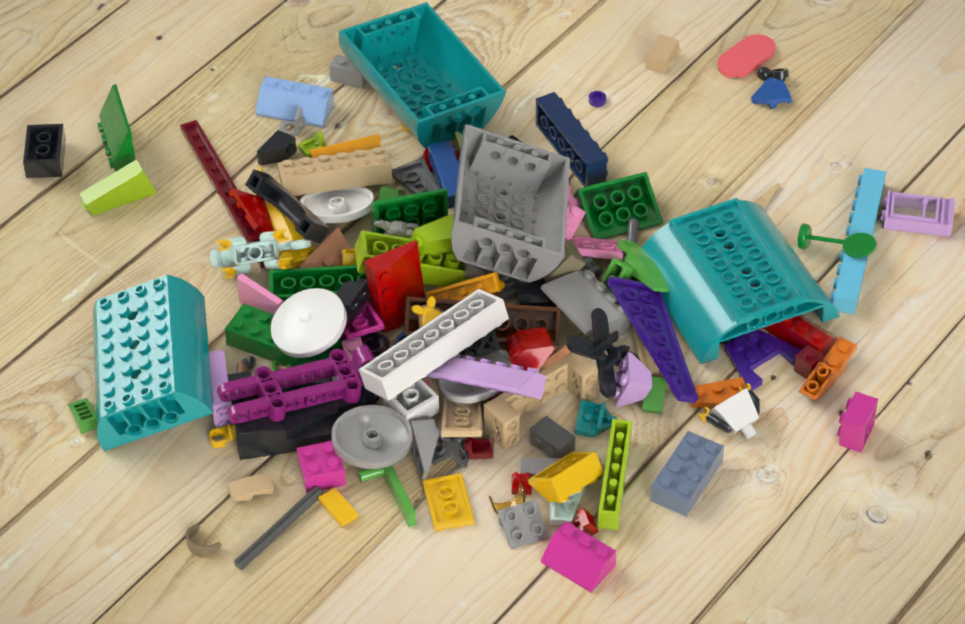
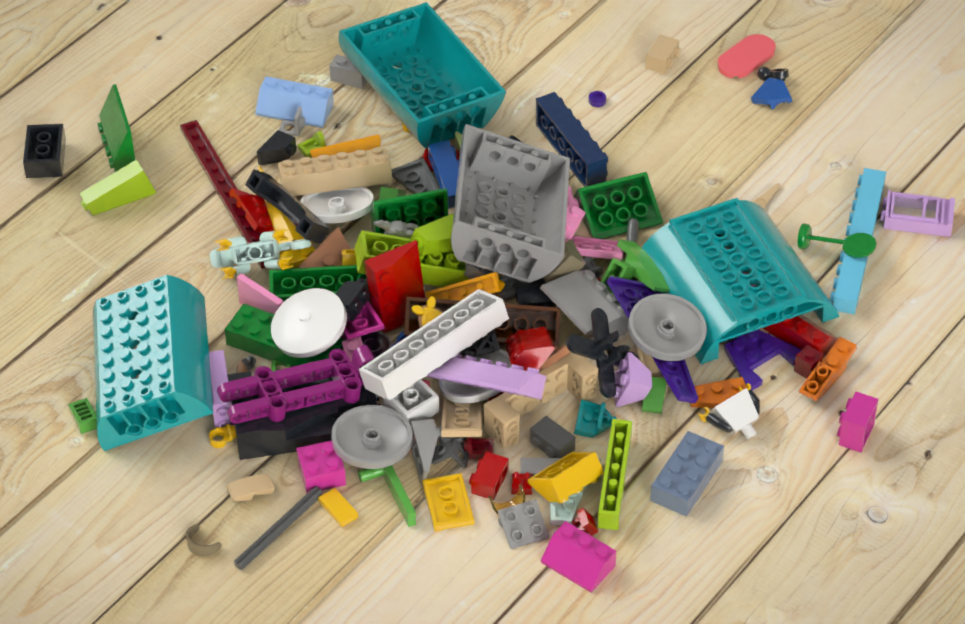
none -> red brick [469,451,509,500]
none -> light grey dish [628,294,707,361]

